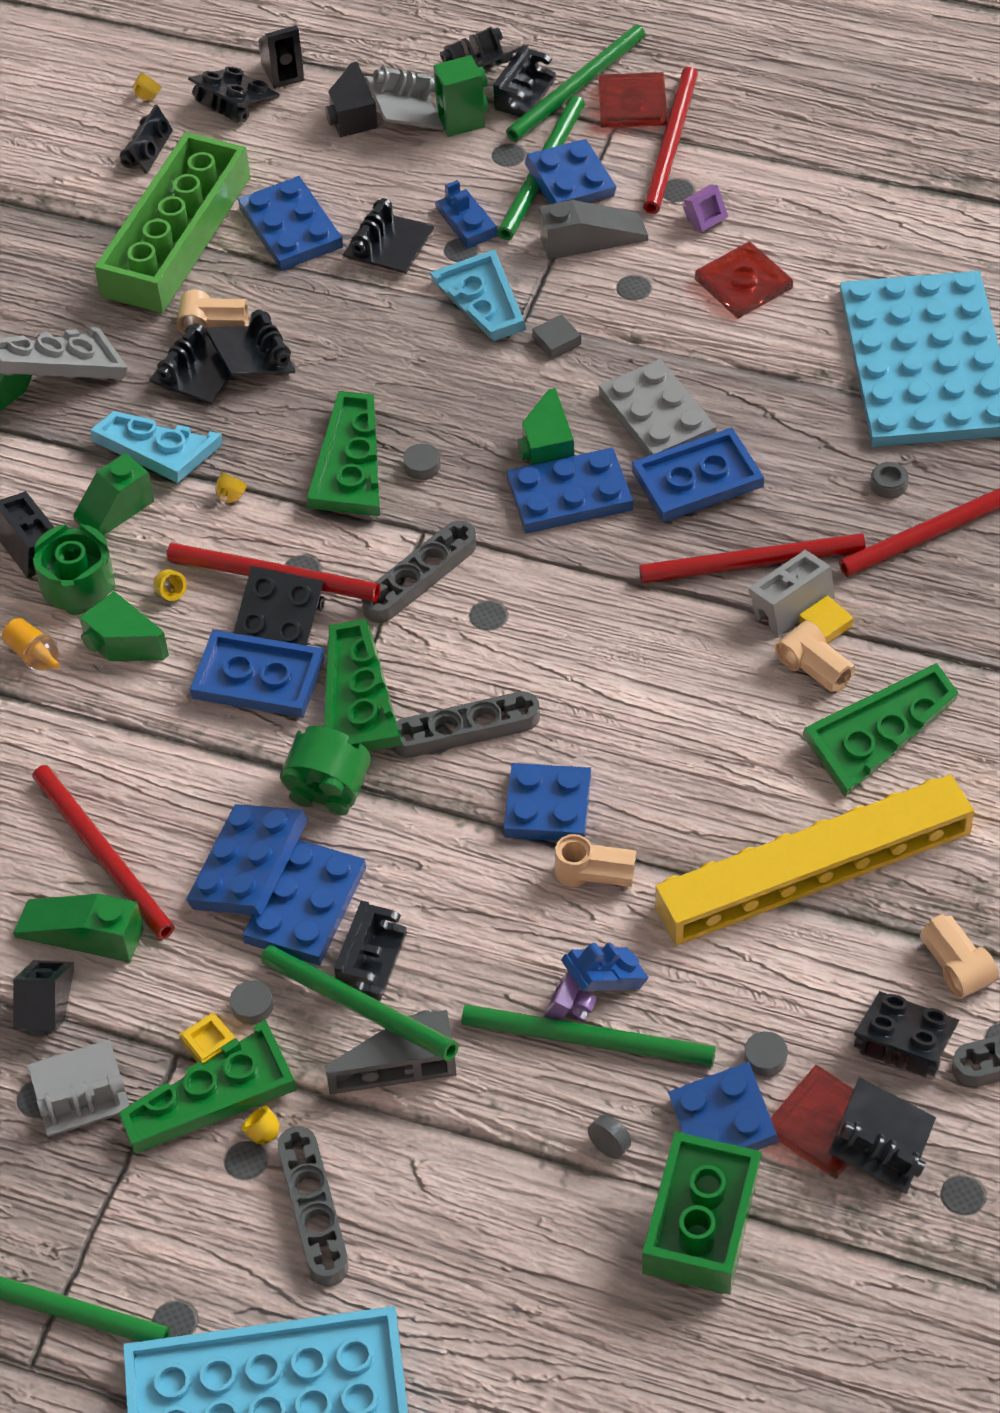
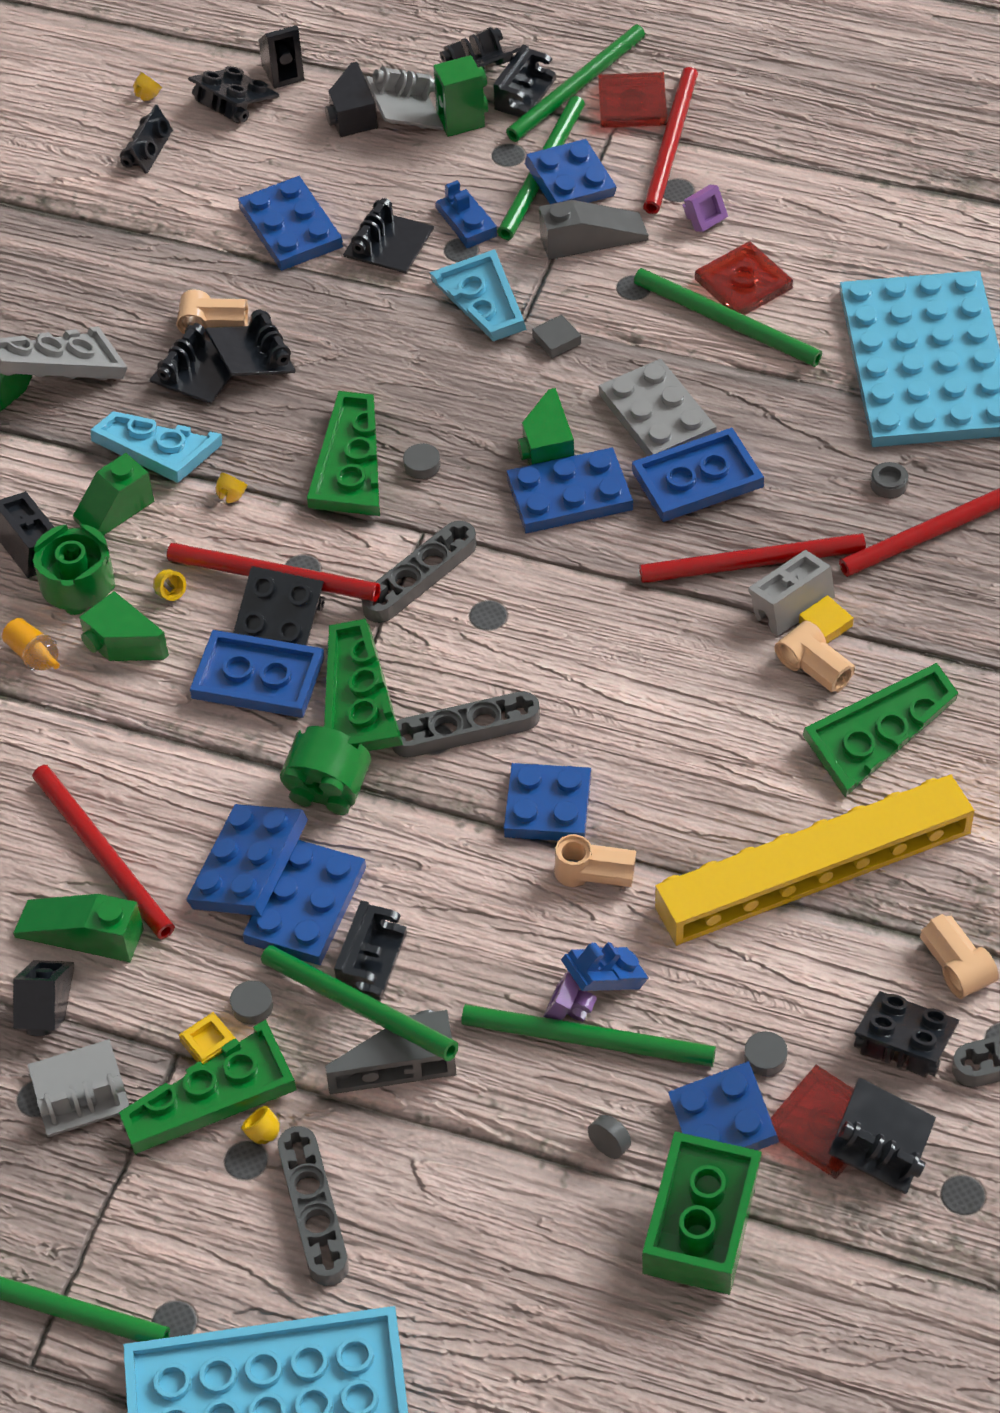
bright green brick [94,132,251,313] -> none
none -> green piece [634,268,822,367]

